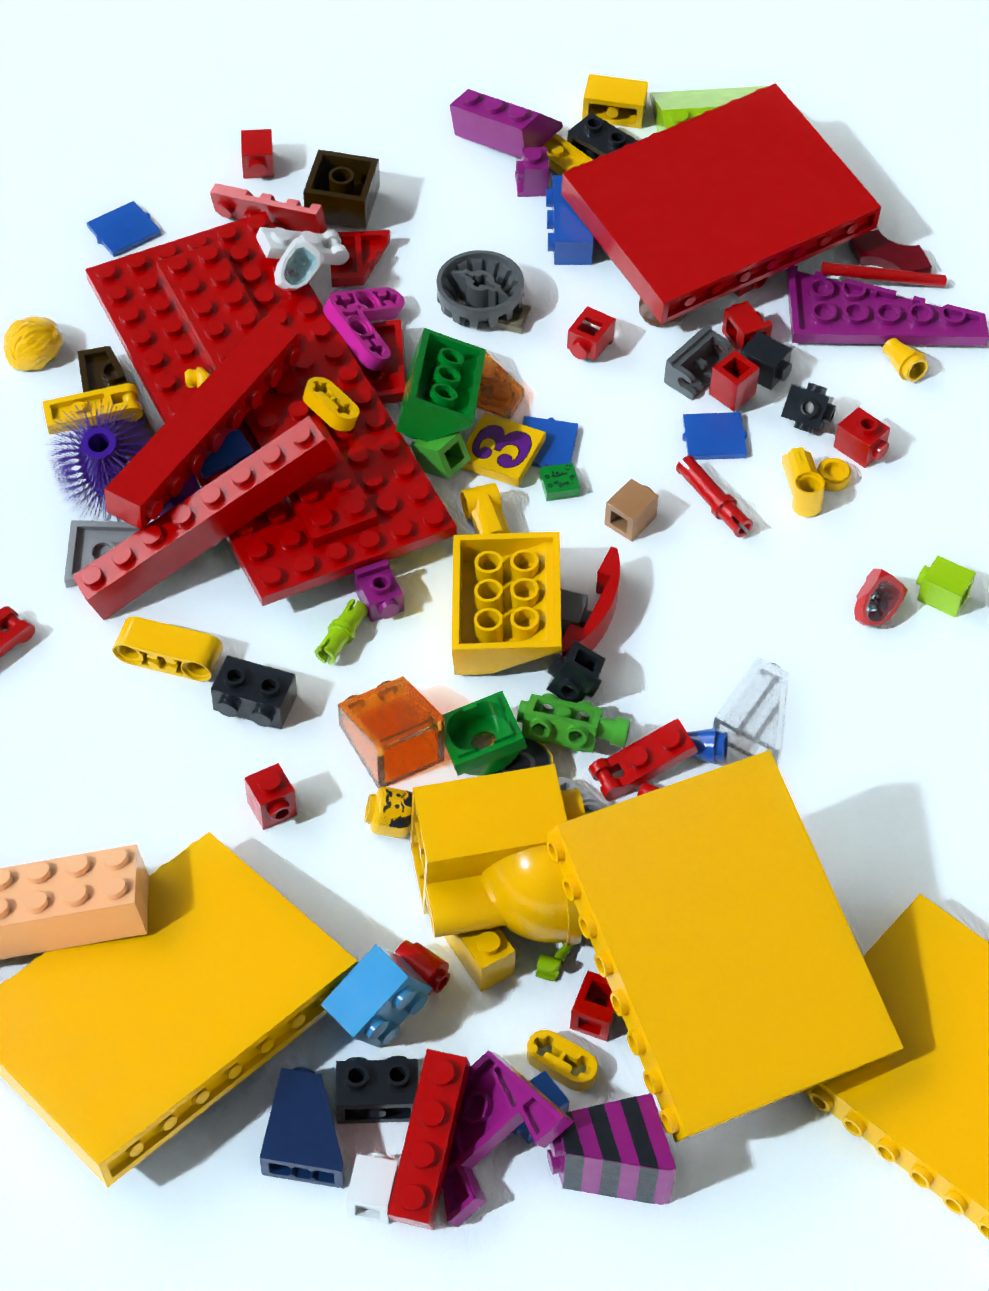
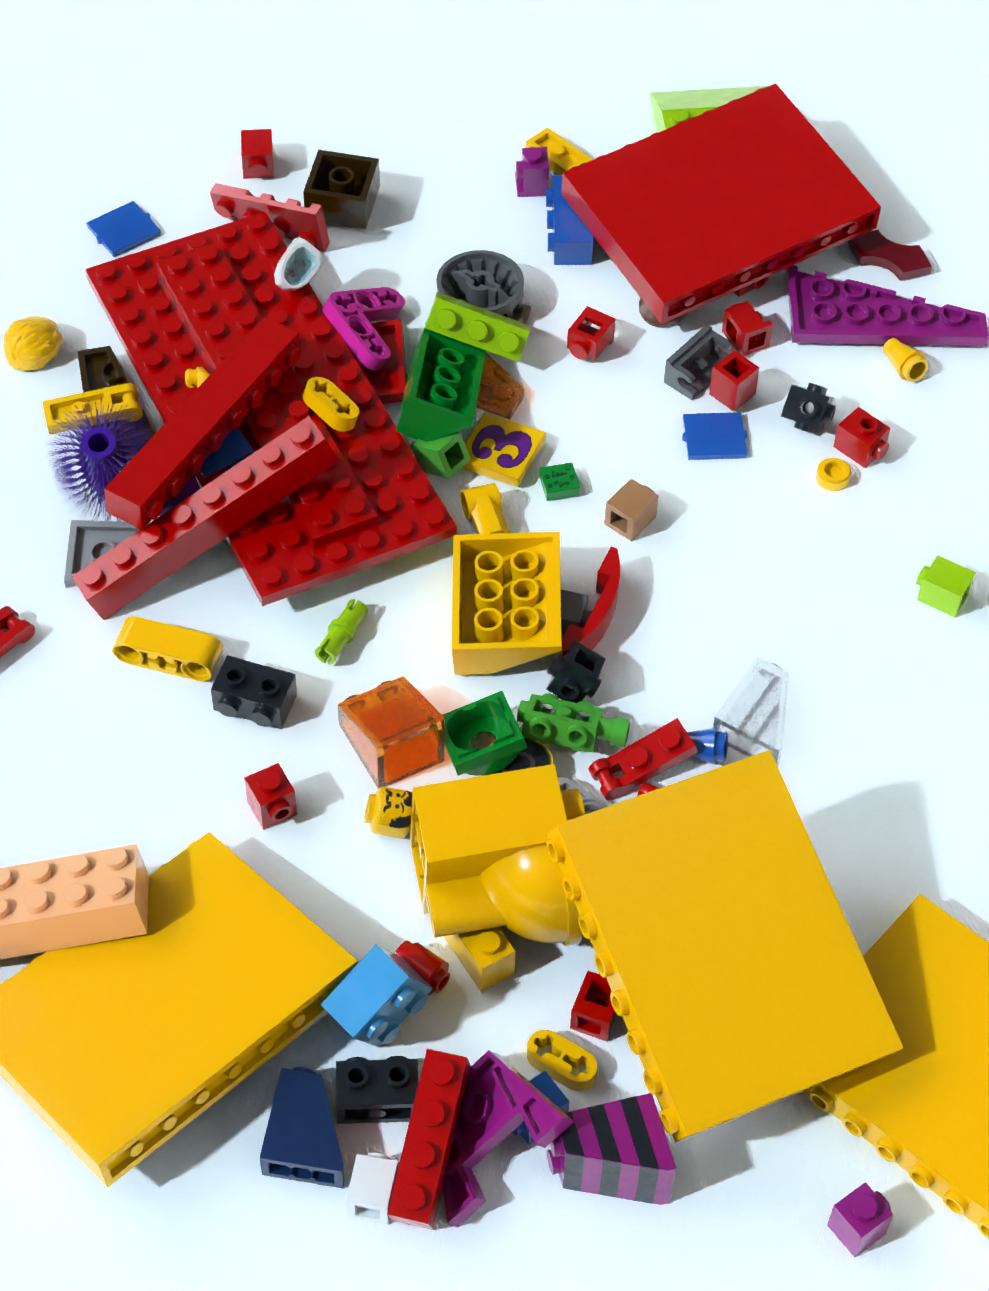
white plate [256,227,349,265] -> none
red wing [330,230,390,287] -> none
magenta brick [354,559,404,622] -> none
magenta slope [449,89,563,158] -> none
blue piece [522,416,579,468] -> none
lime hand [535,944,576,981] -> none
black brick [567,113,638,160] -> none
yellow brick [582,74,649,129] -> none
red pin [676,455,753,538] -> none
black brick [740,331,792,390] -> none
yellow piece [782,447,825,517] -> none
red bar [820,261,947,288] -> none
rock [854,568,908,626] -> none
none -> lime brick [425,292,530,362]
none -> magenta brick [827,1182,894,1258]

